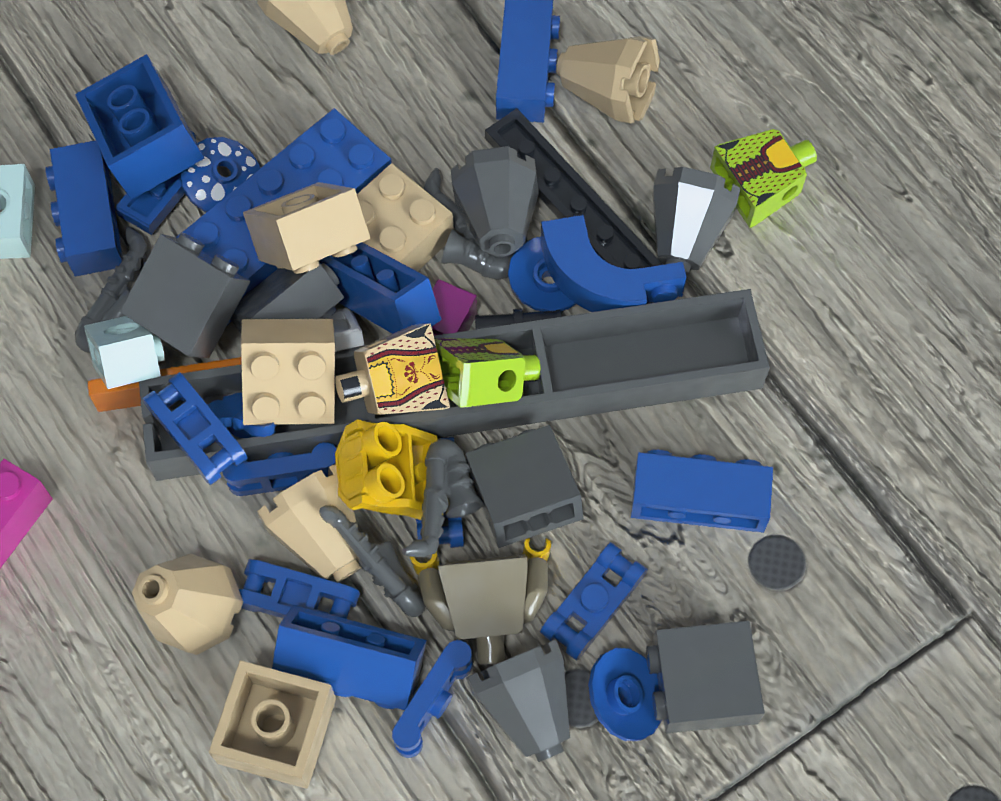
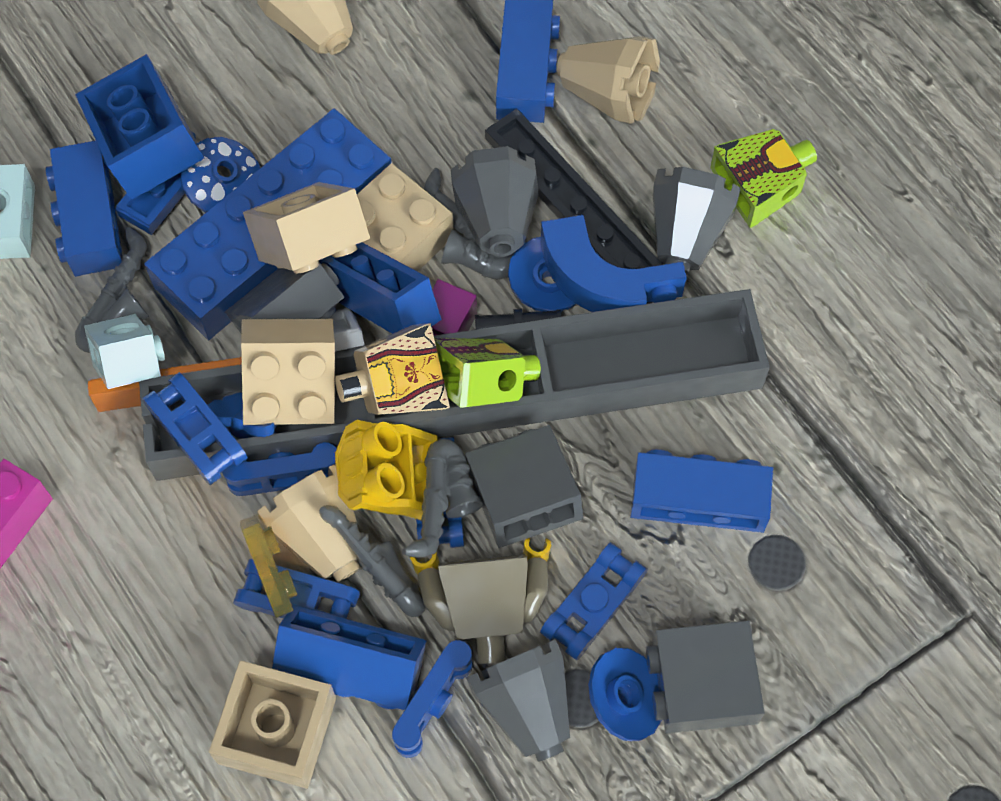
dark grey brick [120,233,250,358] -> none
tan cone [132,554,243,655] -> none
none -> clear yellow wing [239,515,298,618]

